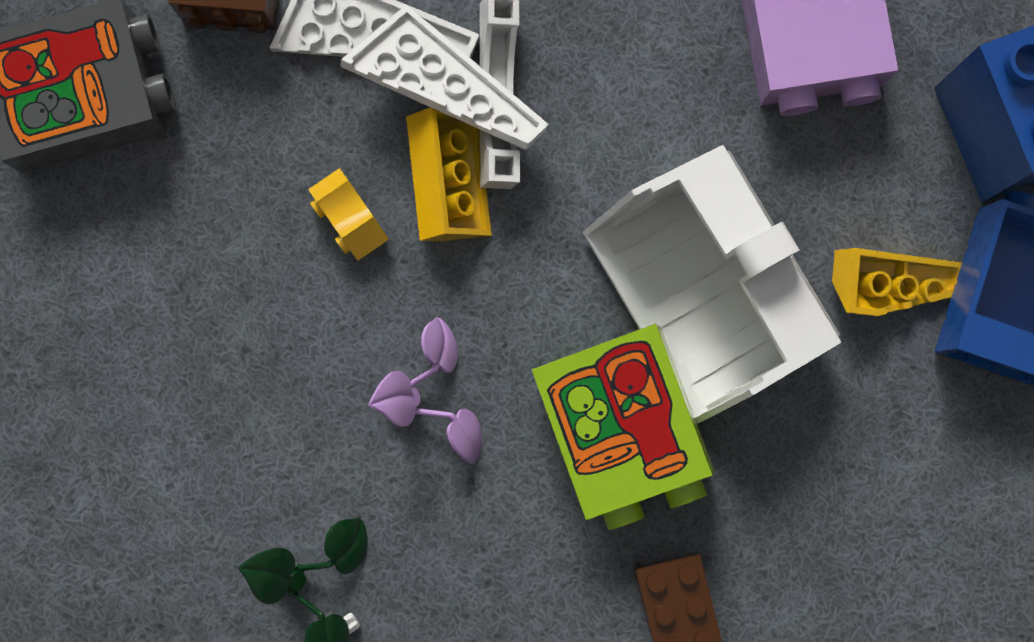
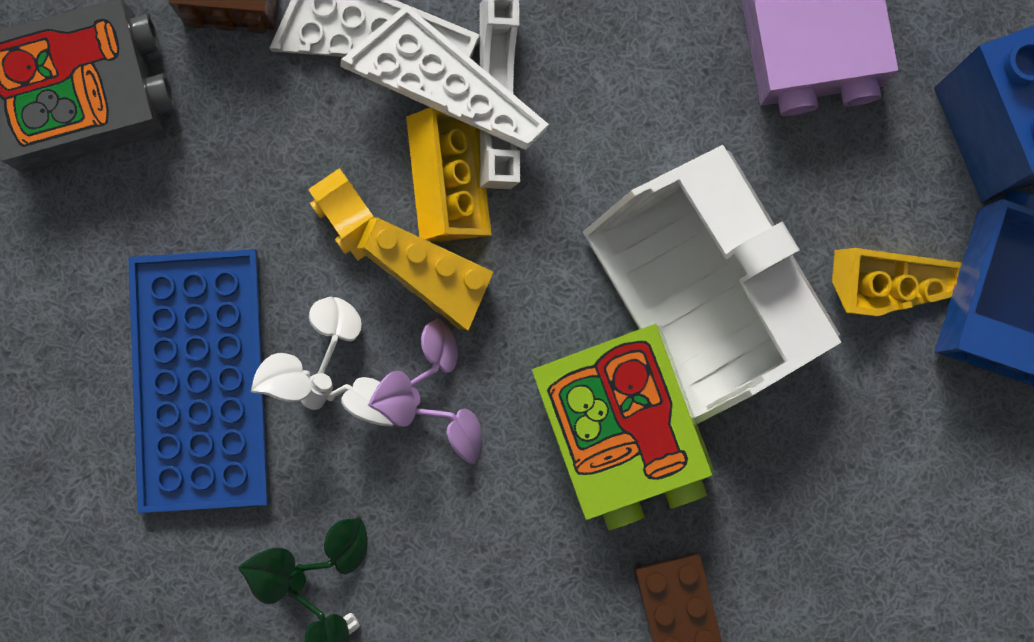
none -> blue plate [128,249,269,513]
none -> white plant [251,297,394,426]
none -> yellow wedge [357,218,493,331]

